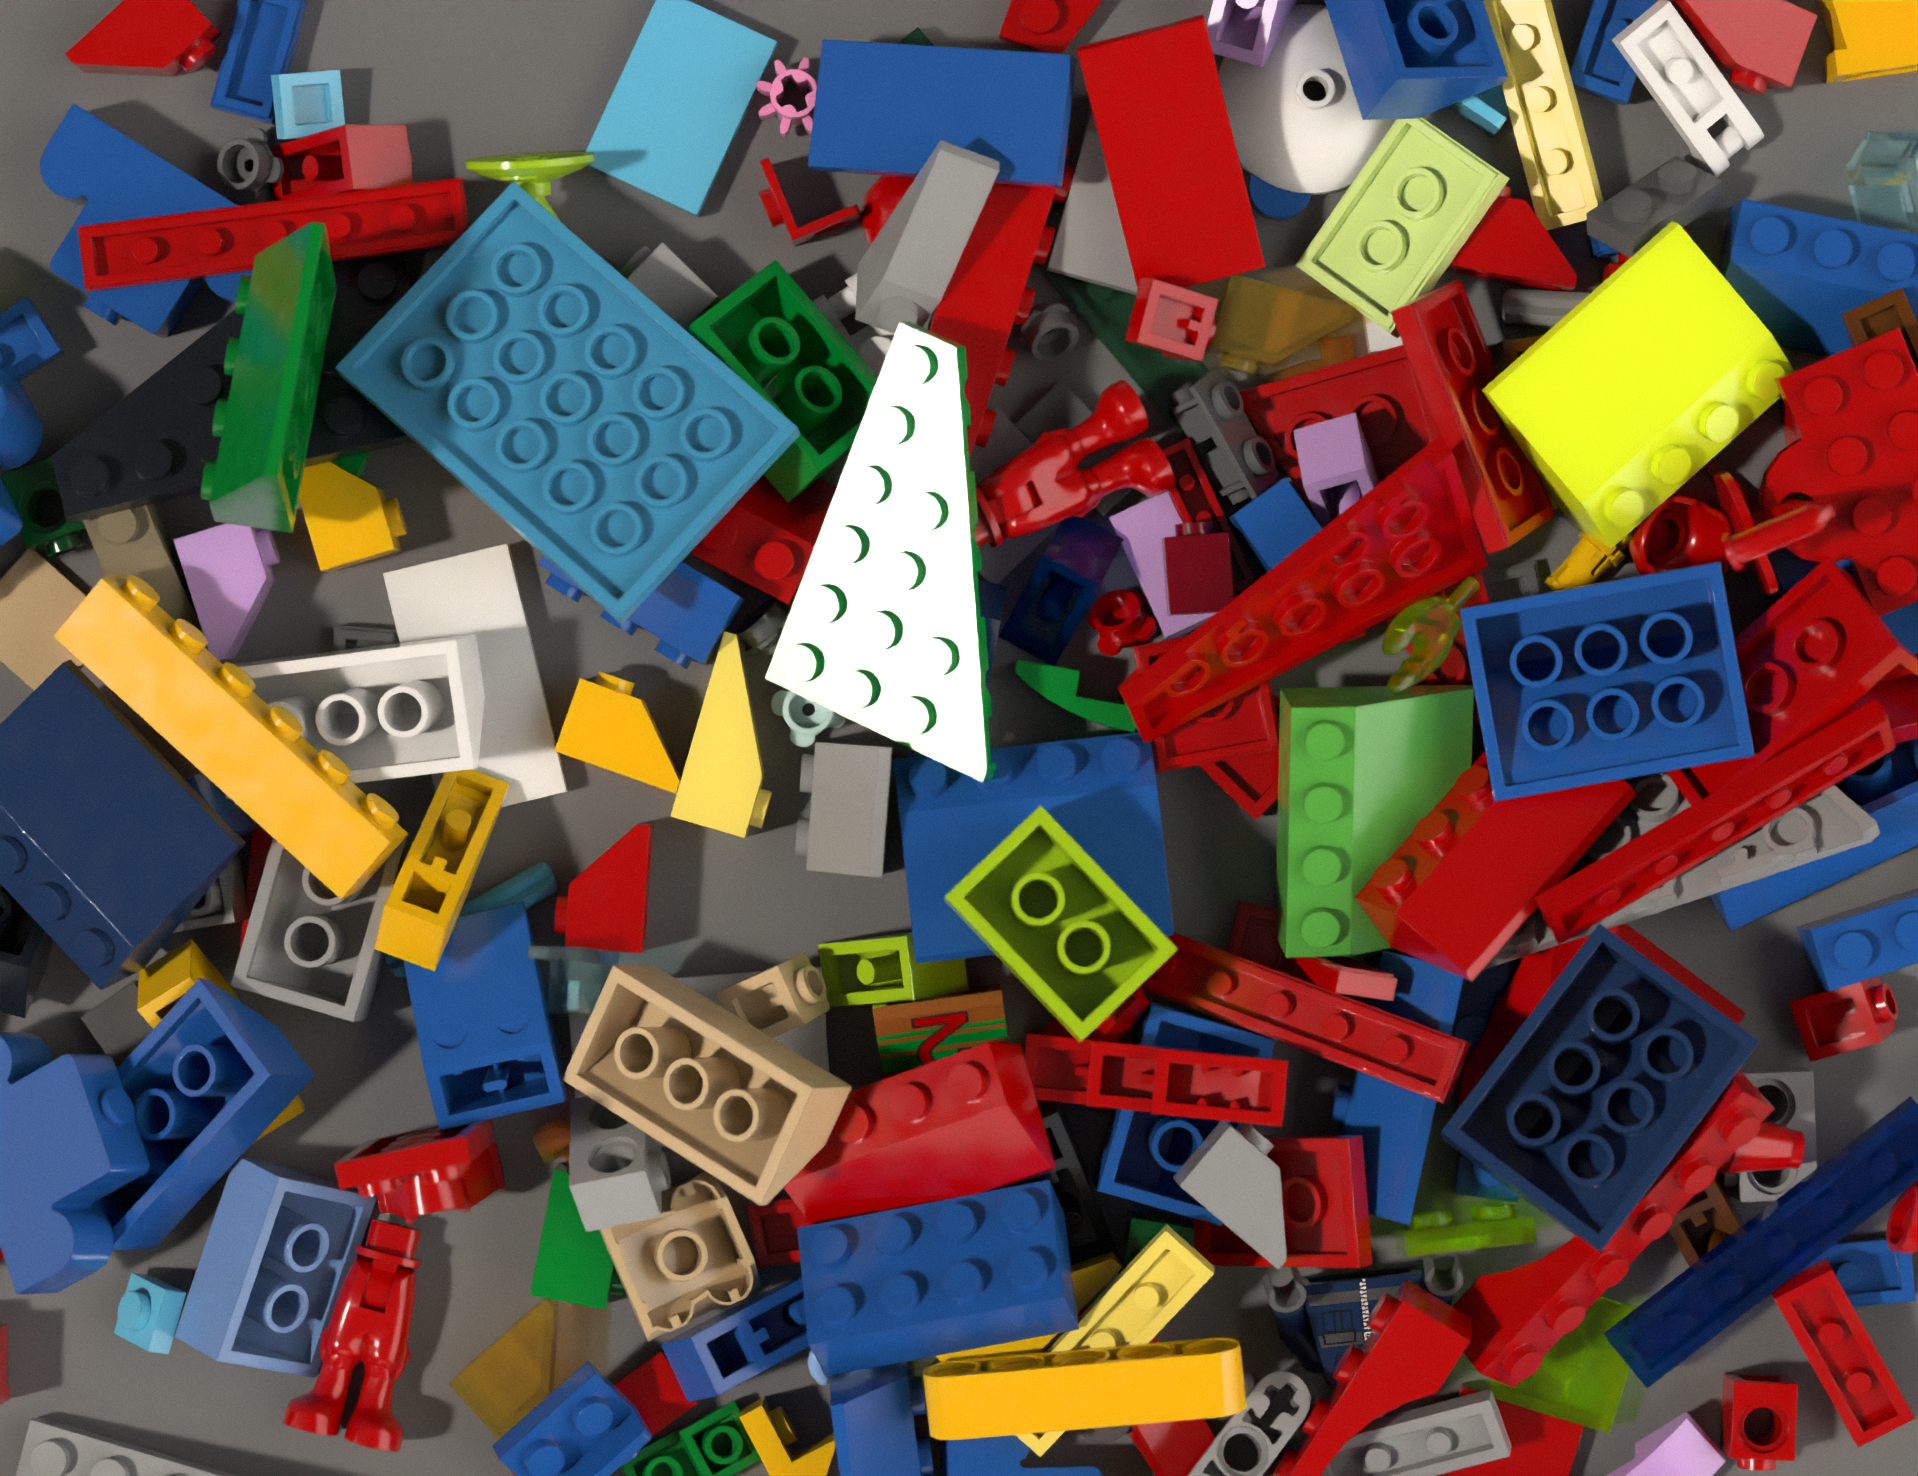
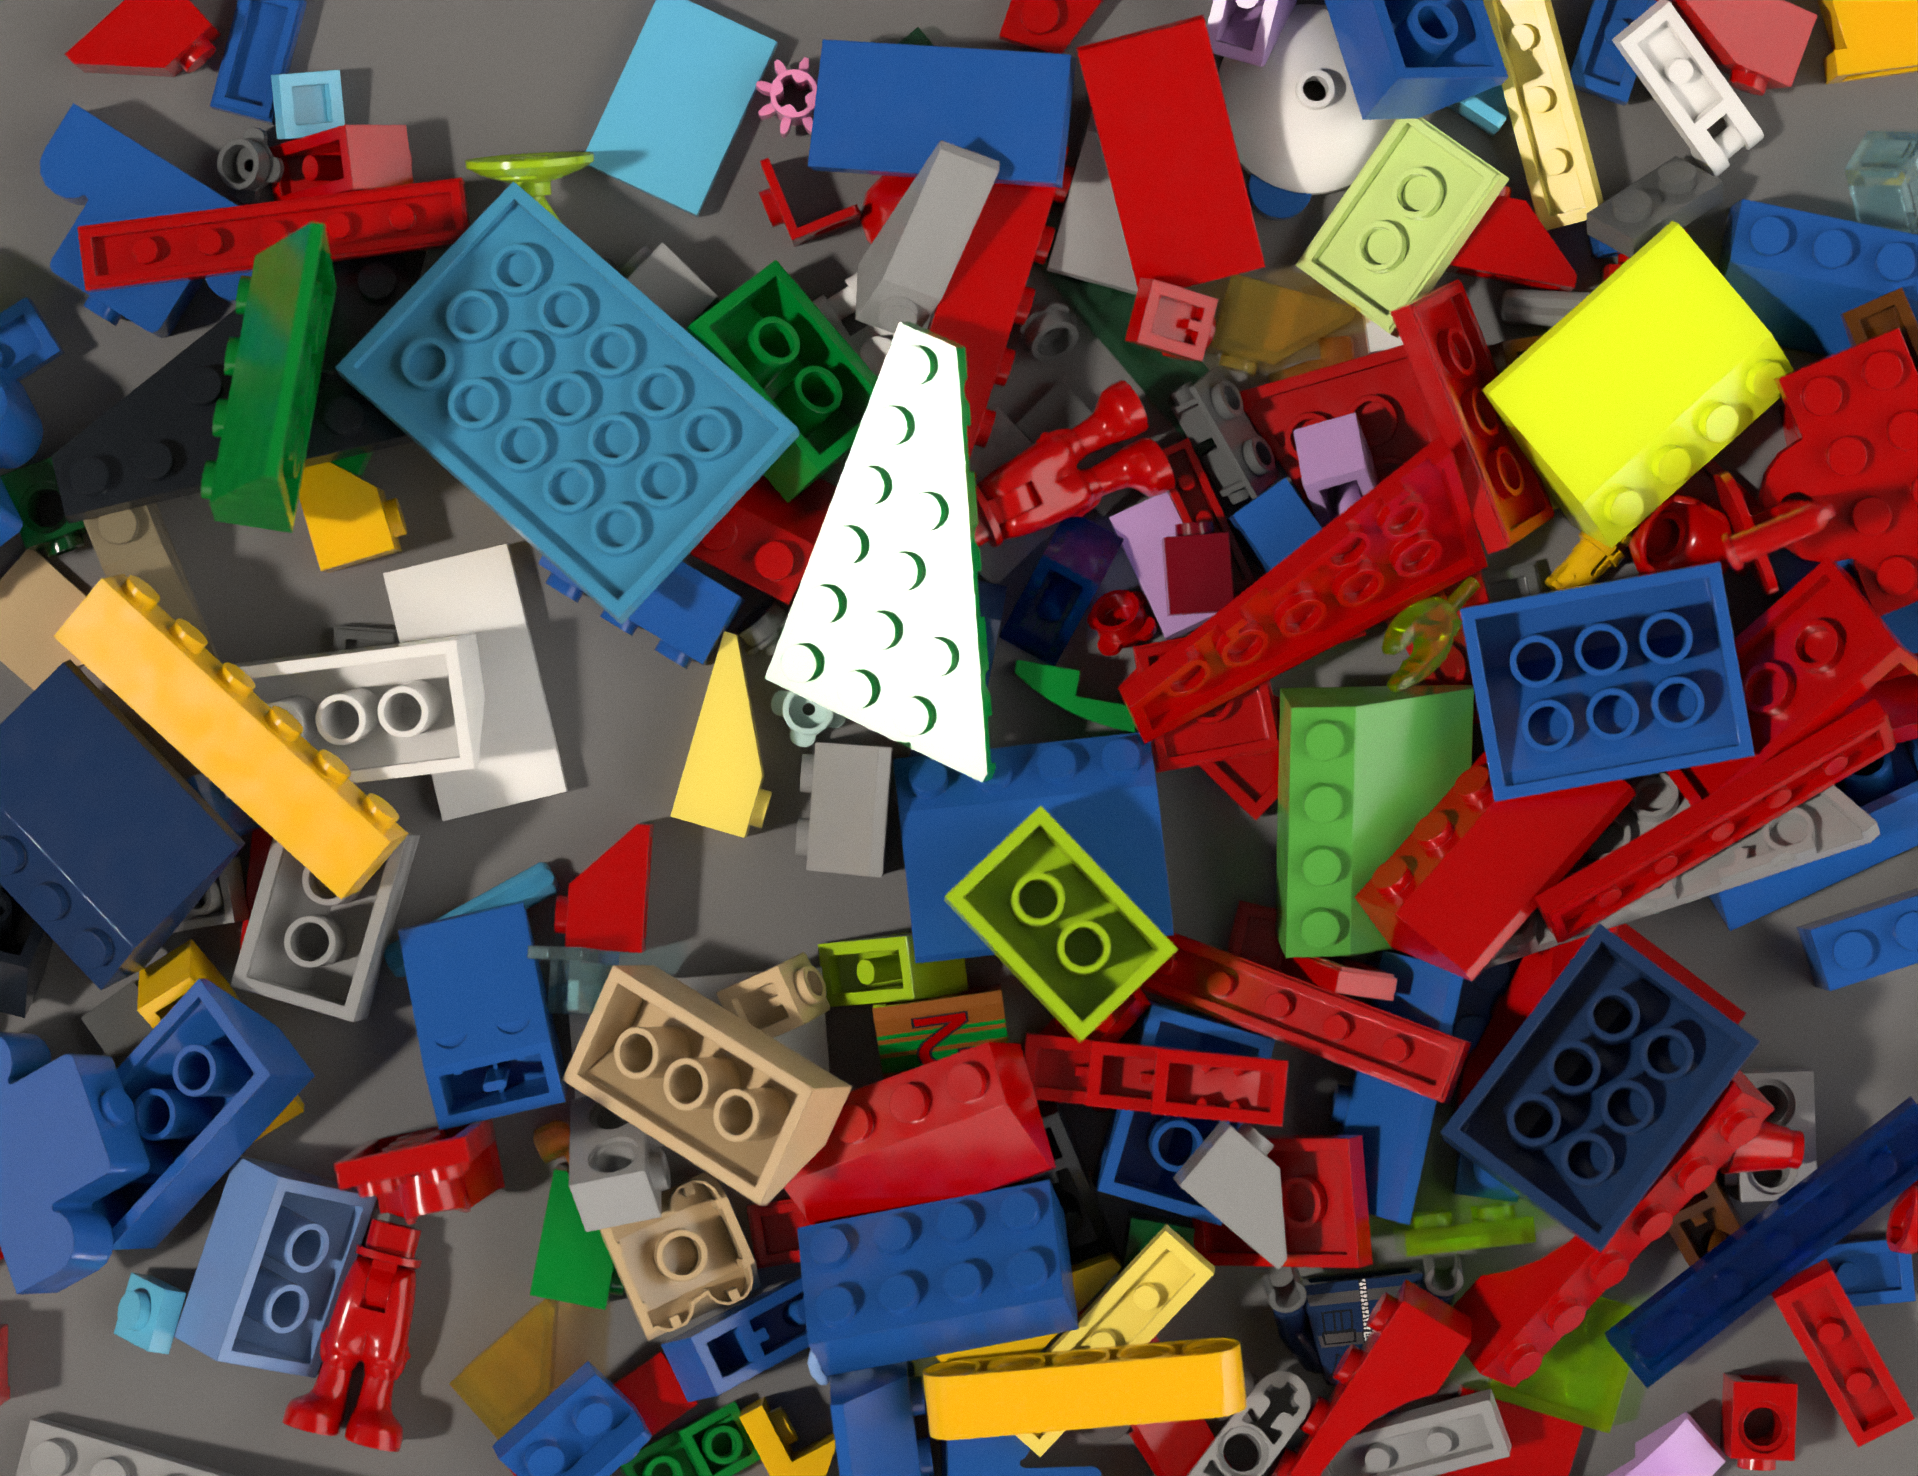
lavender slope [174,523,280,663] -> none
yellow slope [374,769,510,971] -> none
yellow slope [554,671,682,794] -> none
red bracket [1789,976,1898,1062] -> none

